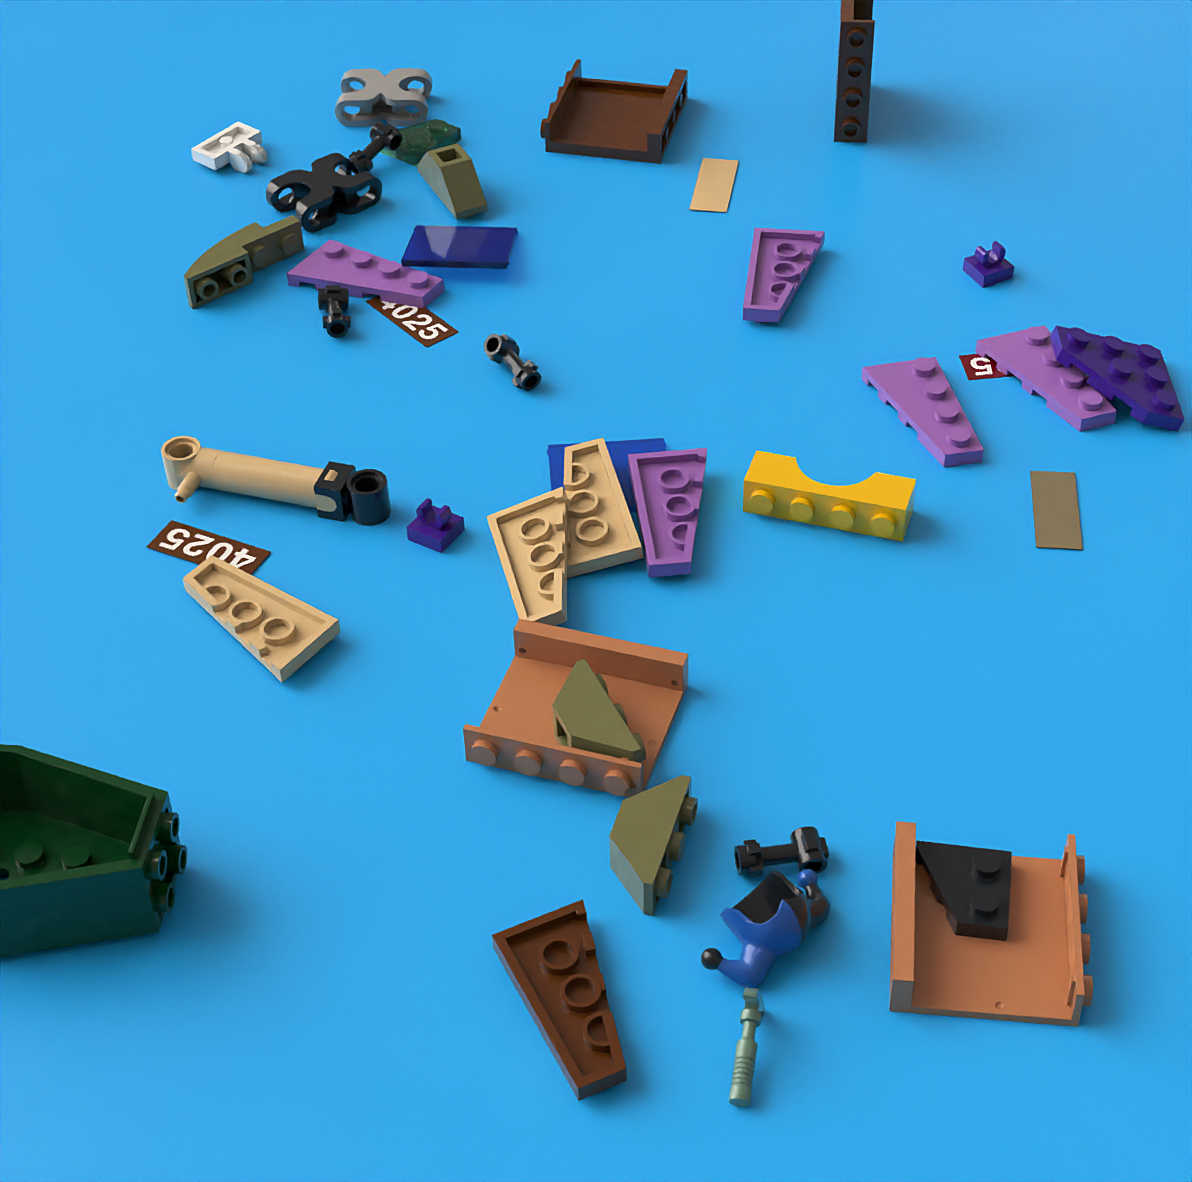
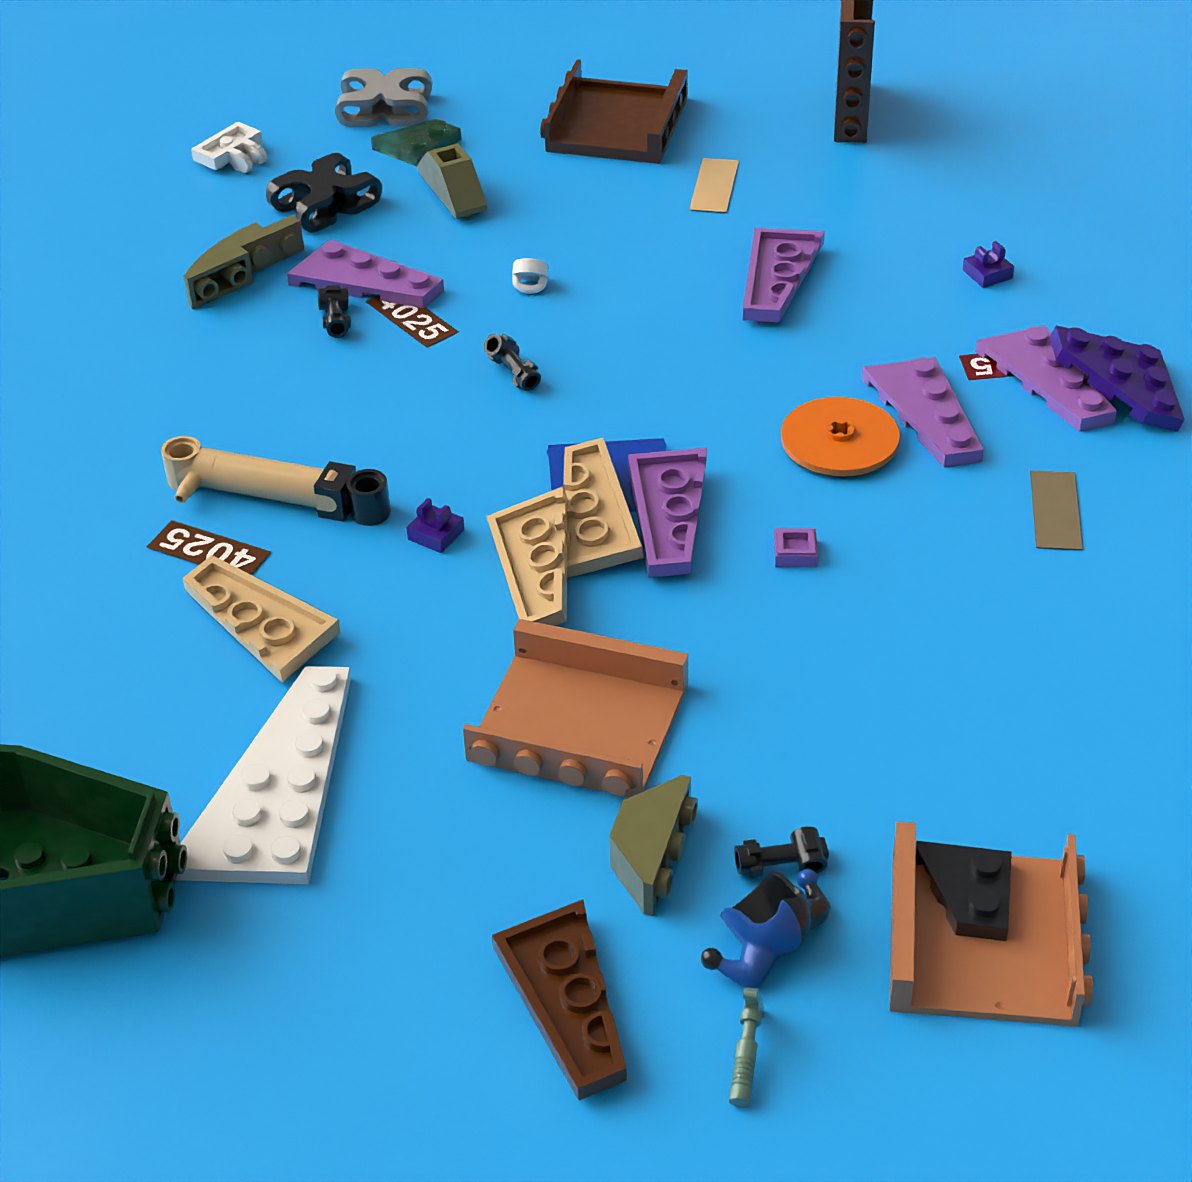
black bar [348,122,403,174] -> none
clear blue piece [401,225,518,269] -> none
olive slope [552,659,646,763] -> none
yellow arch [743,450,916,542] -> none
none -> white wing [176,666,351,884]
none -> white tile [512,258,549,294]
none -> medium lavender tile [774,528,818,567]
none -> orange piece [781,397,900,476]

